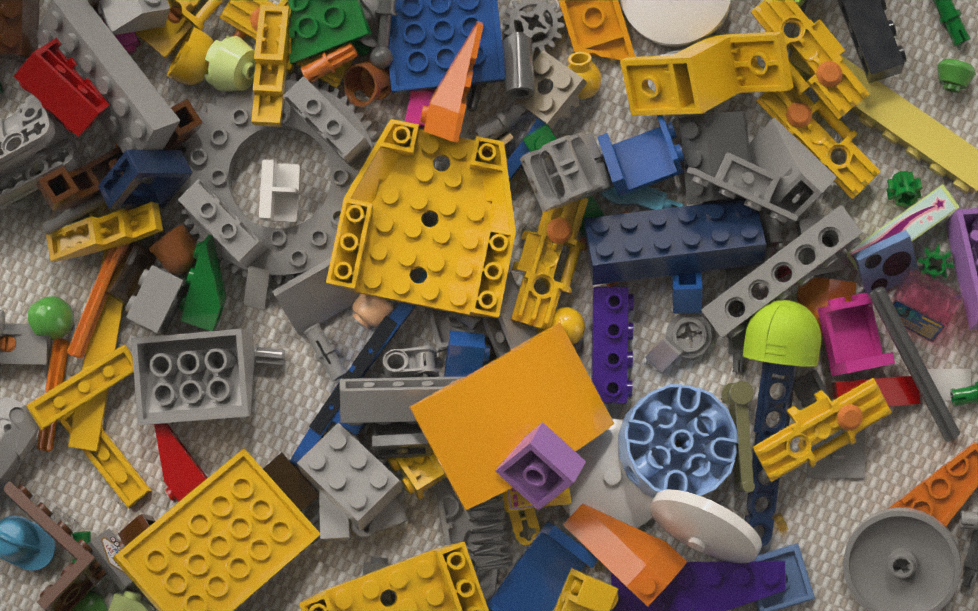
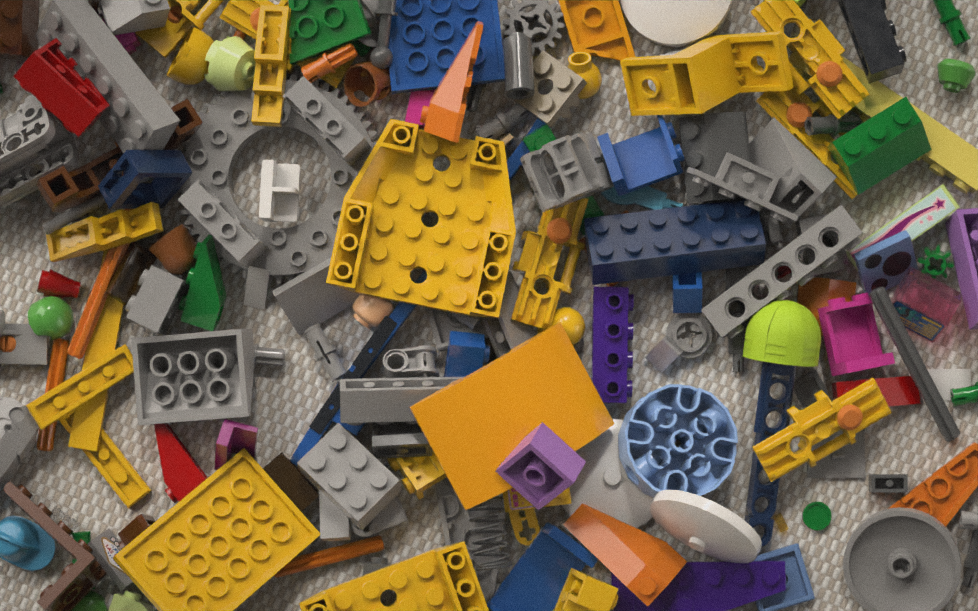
olive piece [721,381,755,492] -> none
green gear [886,171,923,207] -> none
none -> red cone [37,269,81,299]
none -> panel [214,419,258,470]
none -> orange axle [274,535,384,578]
none -> green piece [802,501,832,530]
none -> dark grey axle [804,114,862,136]
none -> green slope [827,97,932,195]
none -> dark grey piece [869,474,908,493]

